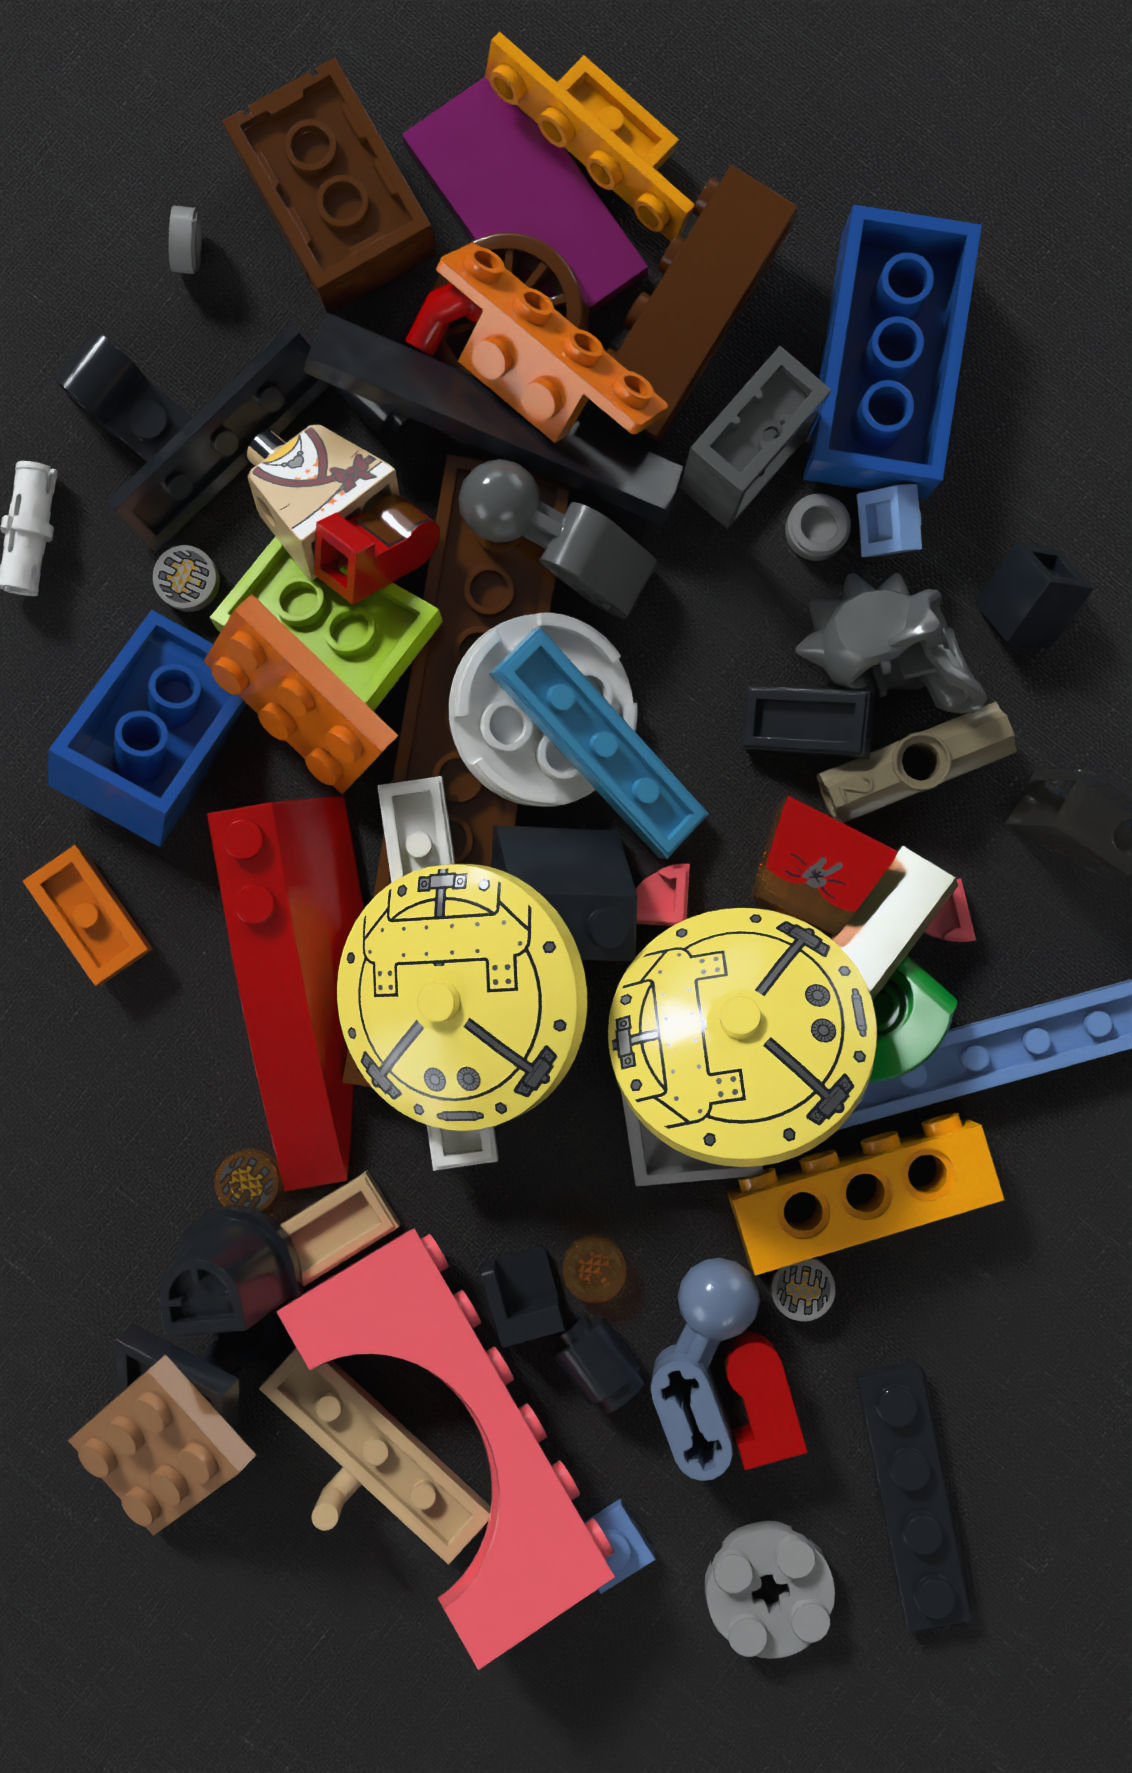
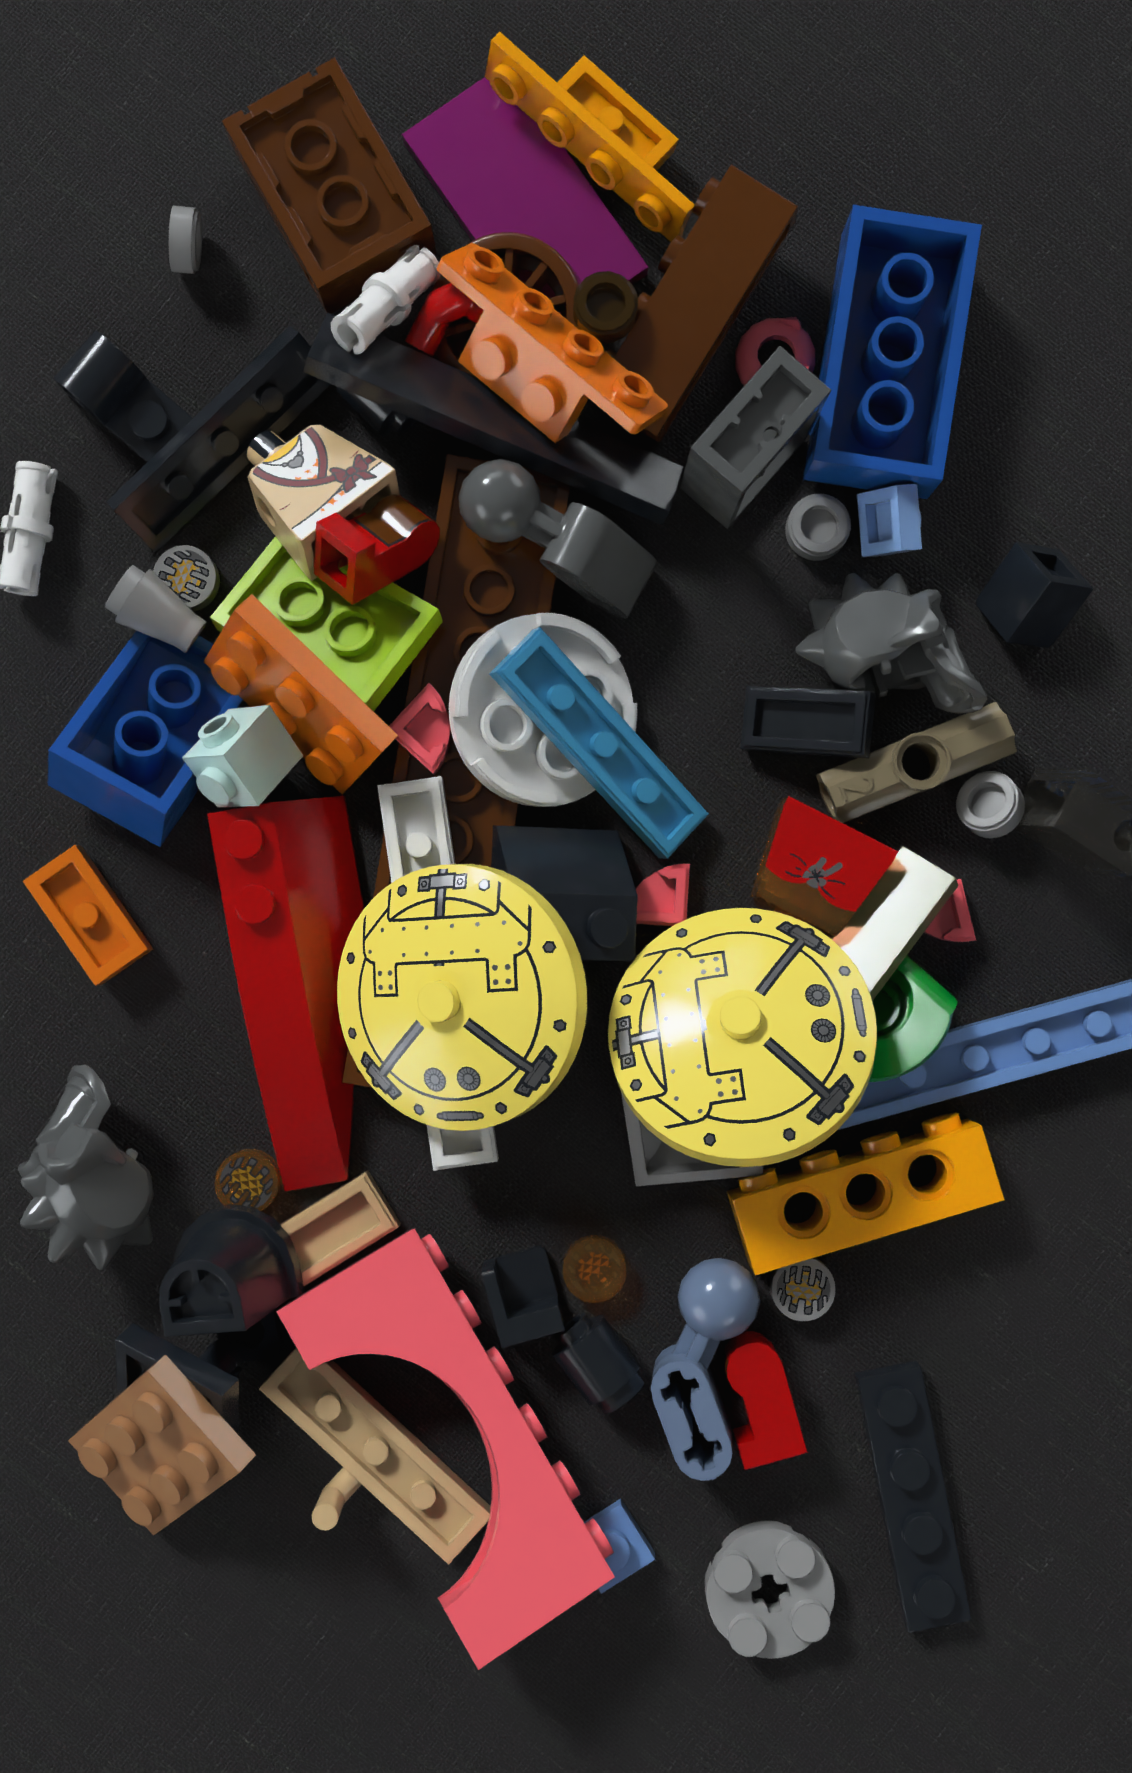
none -> dark grey head [18,1064,154,1271]
none -> light grey cone [105,565,207,653]
none -> light aqua brick [182,705,303,808]
none -> white pin [331,245,441,355]
none -> coral tile [389,683,451,775]
none -> dark brown tile [573,271,638,347]
none -> coral piece [735,317,815,386]
none -> light grey tile [956,771,1025,838]

